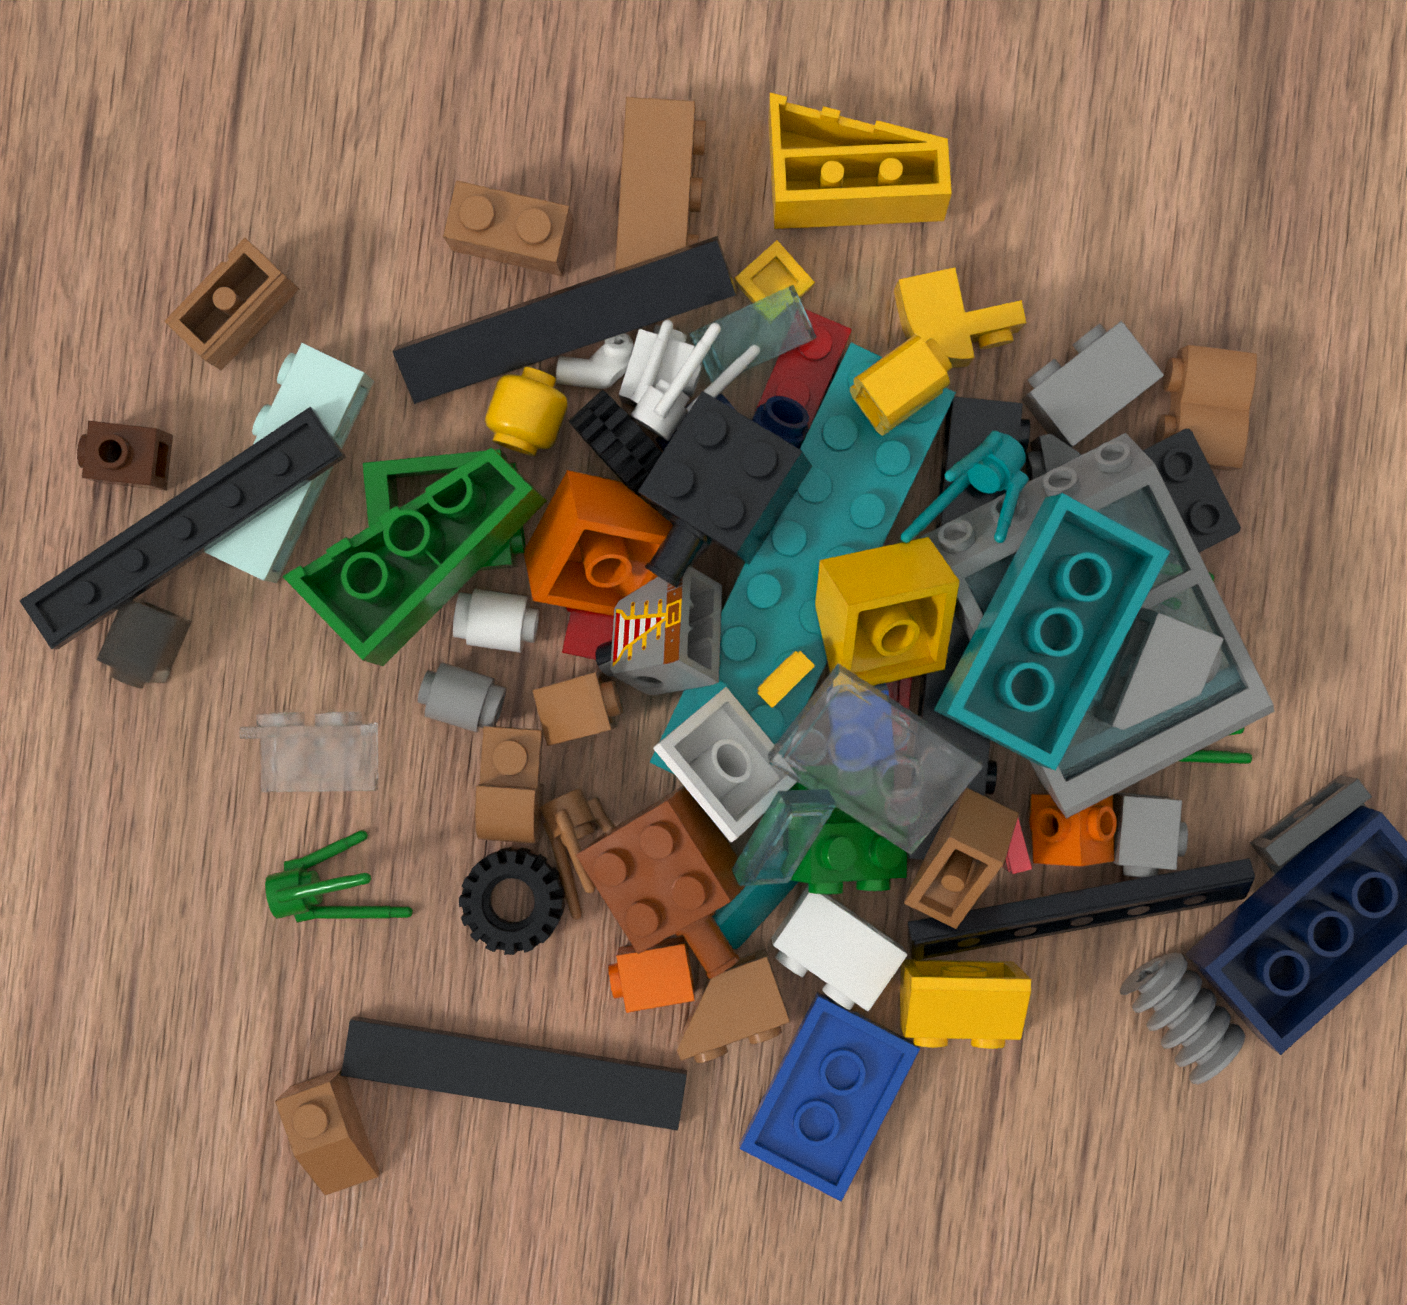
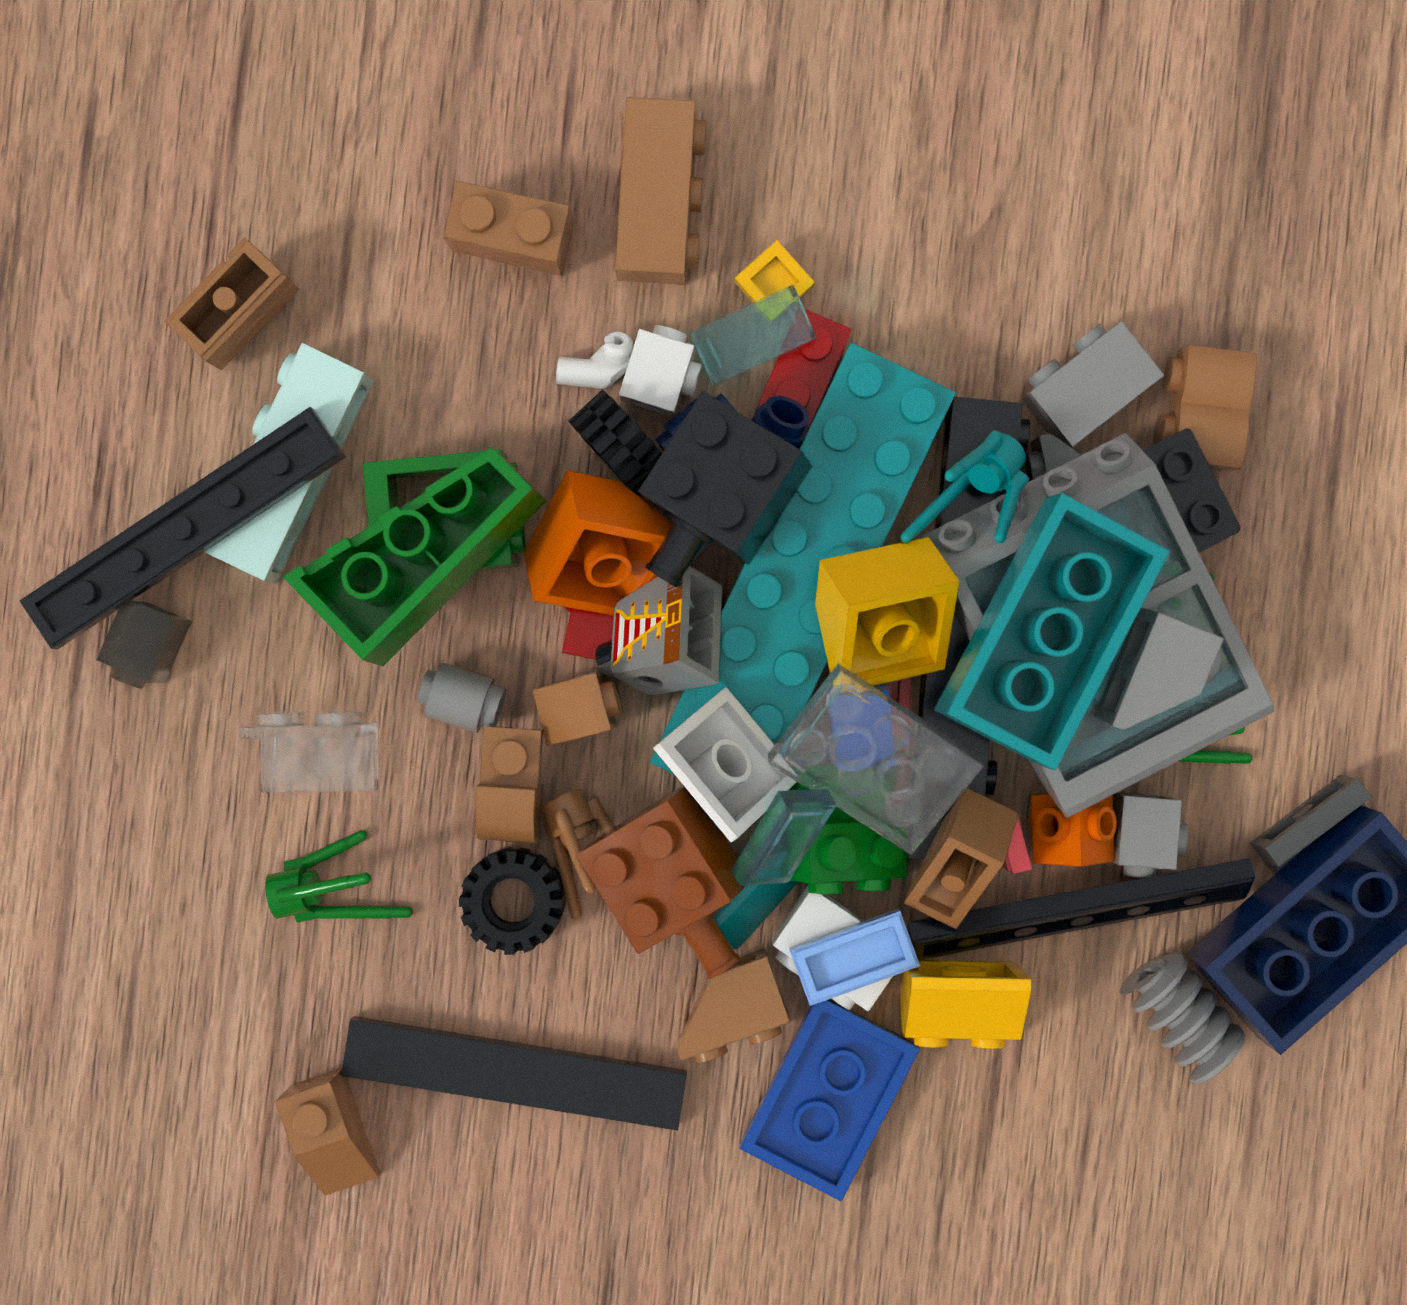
reddish brown brick [77,420,173,491] -> none
black tile [392,236,736,404] -> none
white brick [453,589,539,653] -> none
yellow head [485,367,568,456] -> none
orange brick [608,936,695,1013] -> none
white plant [630,320,760,441] -> none
yellow tile [756,651,815,708] -> none
yellow wedge [768,92,952,229] -> none
yellow brick [850,335,952,436] -> none
yellow brick [894,267,1027,368] -> none
none -> light blue tile [789,909,920,1006]

